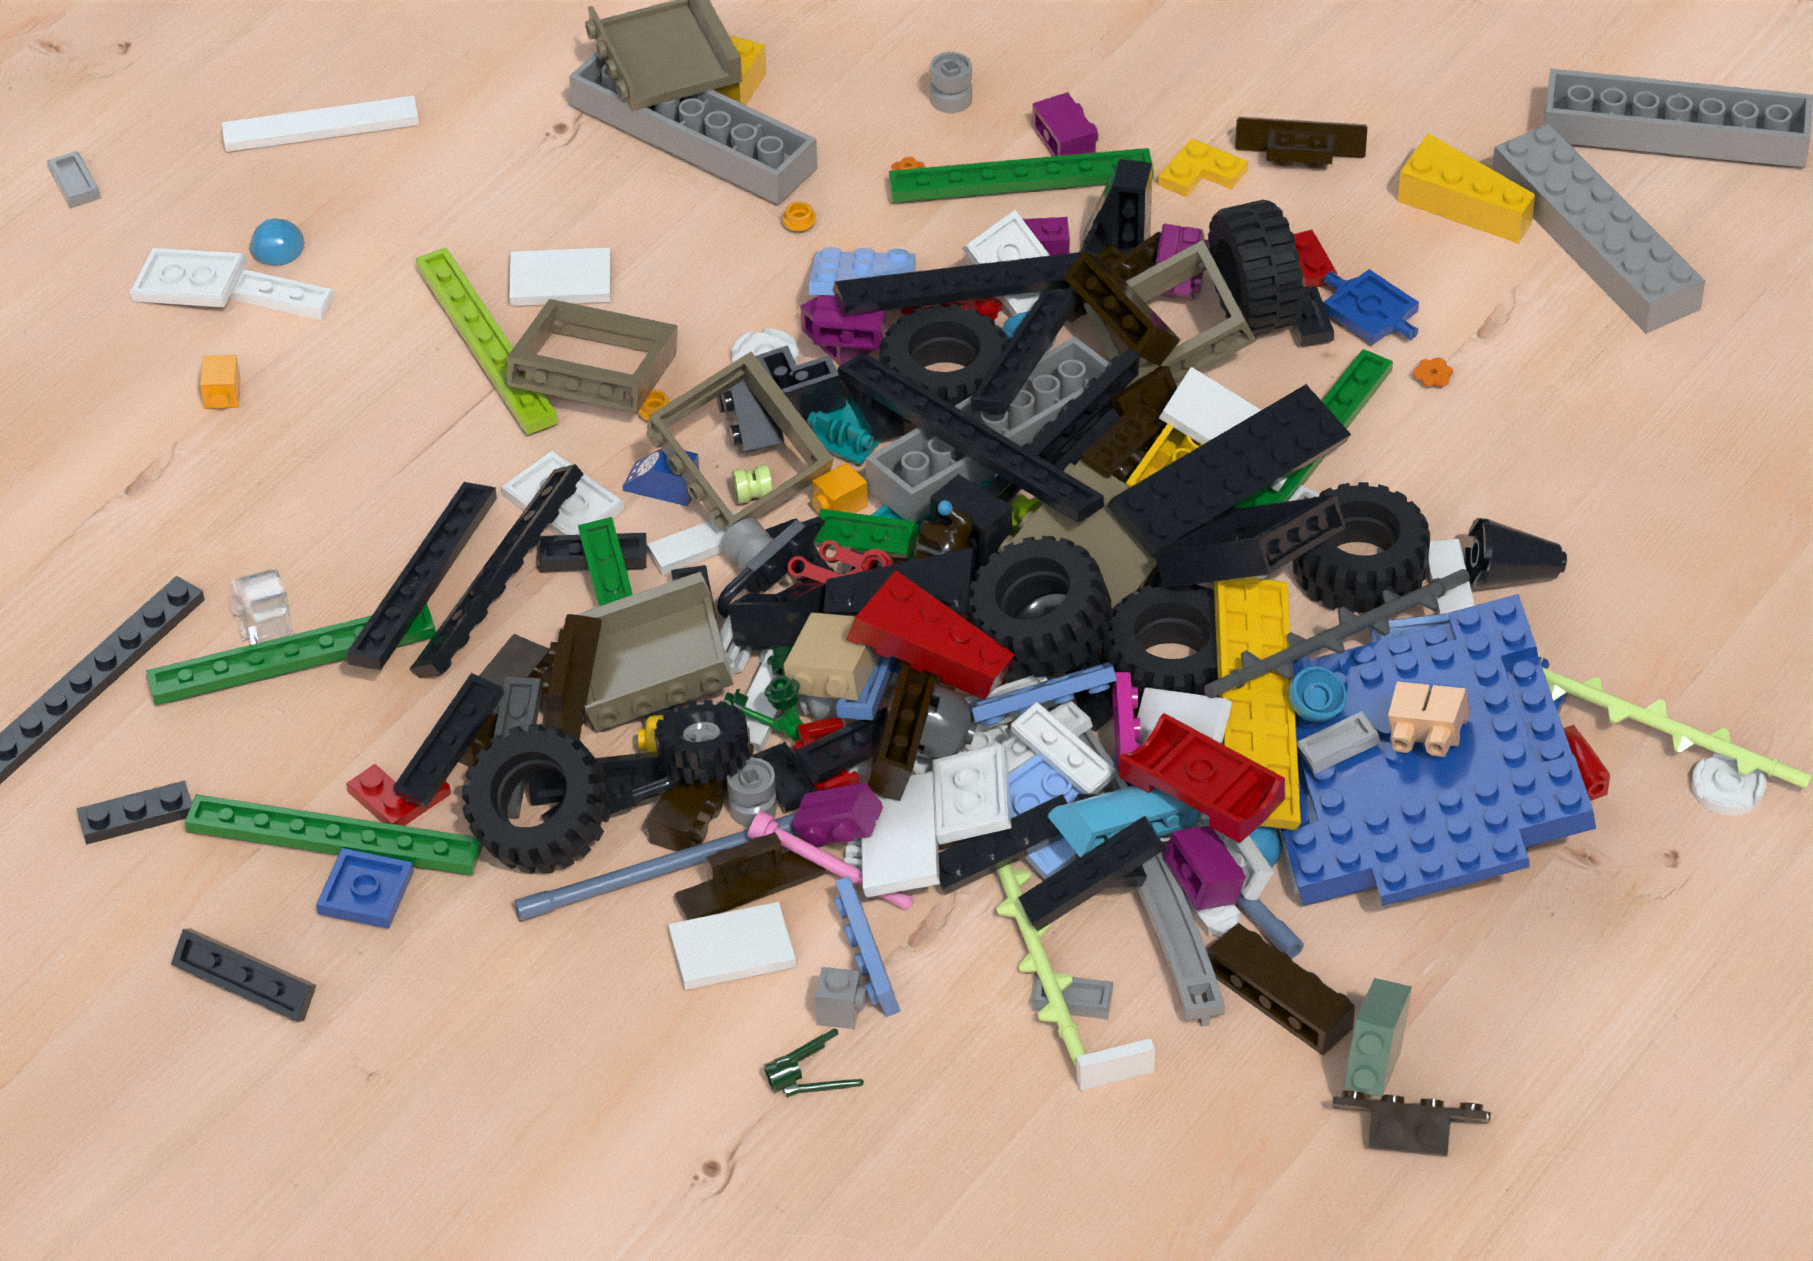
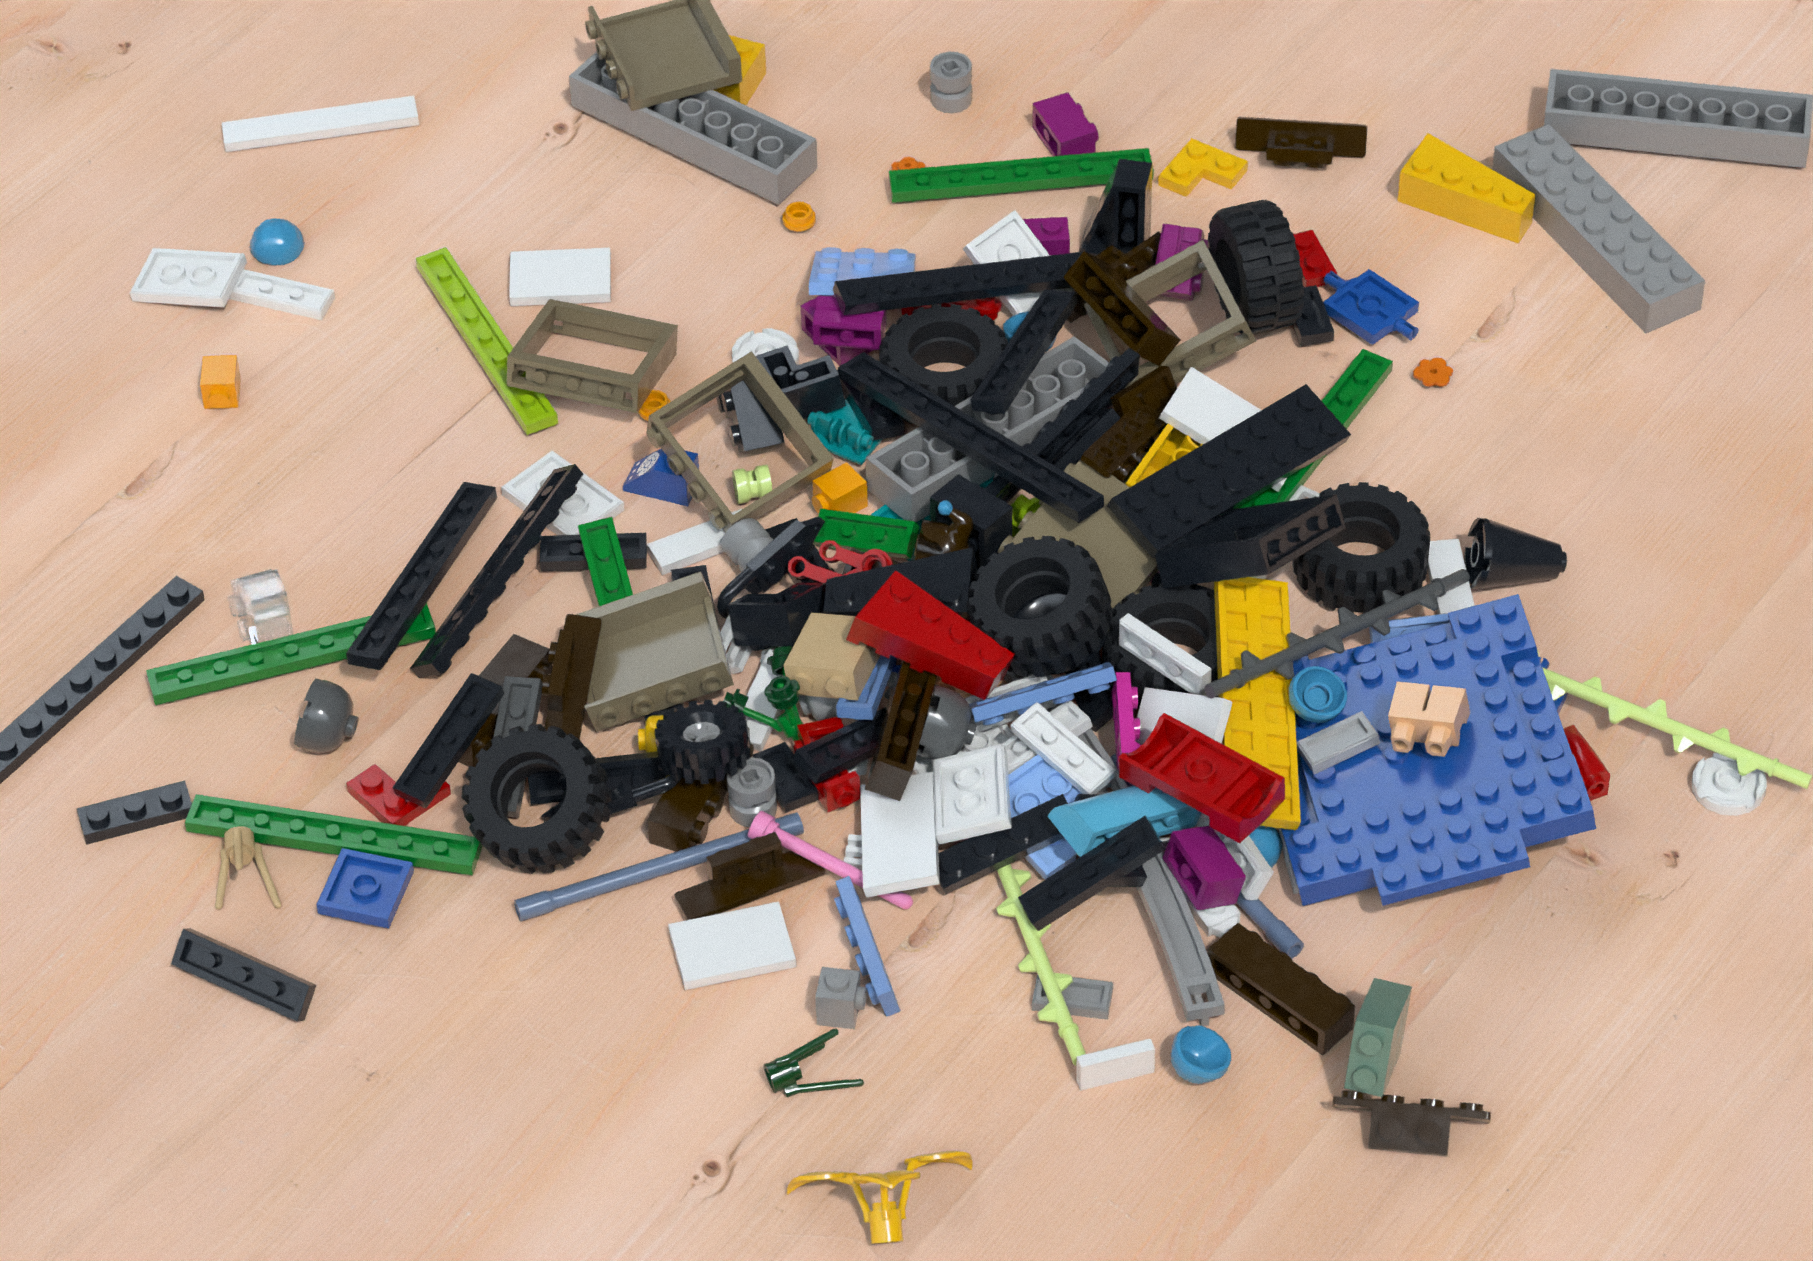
light grey tile [47,151,101,209] -> none
magenta brick [792,783,883,847] -> none
none -> tan plant [215,826,281,910]
none -> dark grey cylinder [294,678,359,753]
none -> yellow plant [787,1151,973,1244]
none -> white tile [1119,613,1211,696]
none -> dark azure piece [1170,1025,1231,1084]

